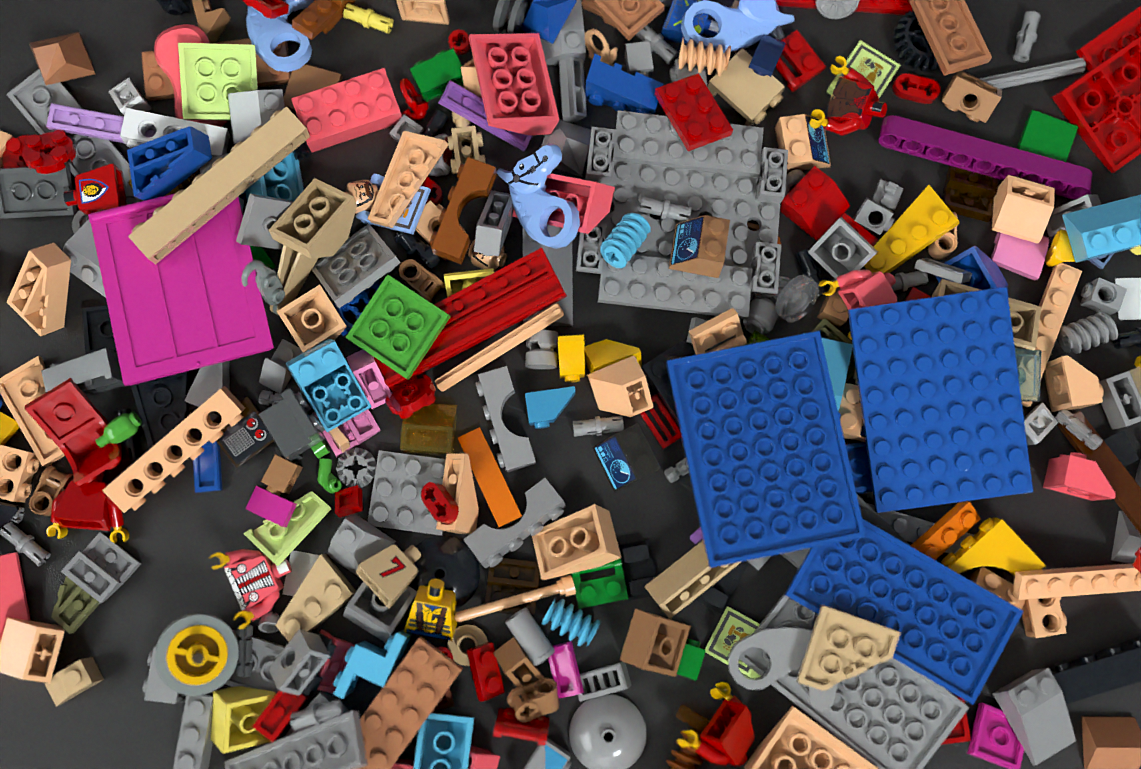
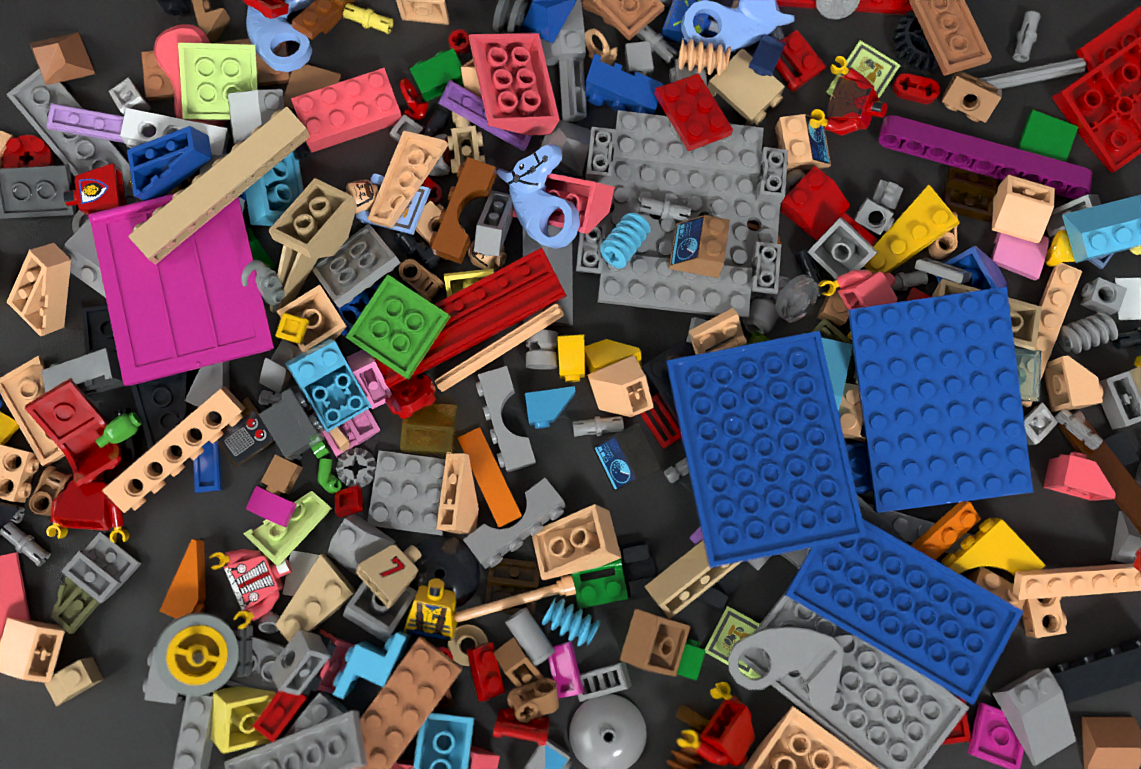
red plate [22,130,76,174] -> none
light grey plate [236,194,293,249] -> none
light grey axle [290,700,344,730] -> none
red beam [421,482,459,524] -> none
tan plate [797,604,900,691] -> none
none -> orange slope [159,539,206,619]
none -> yellow tile [275,312,309,345]

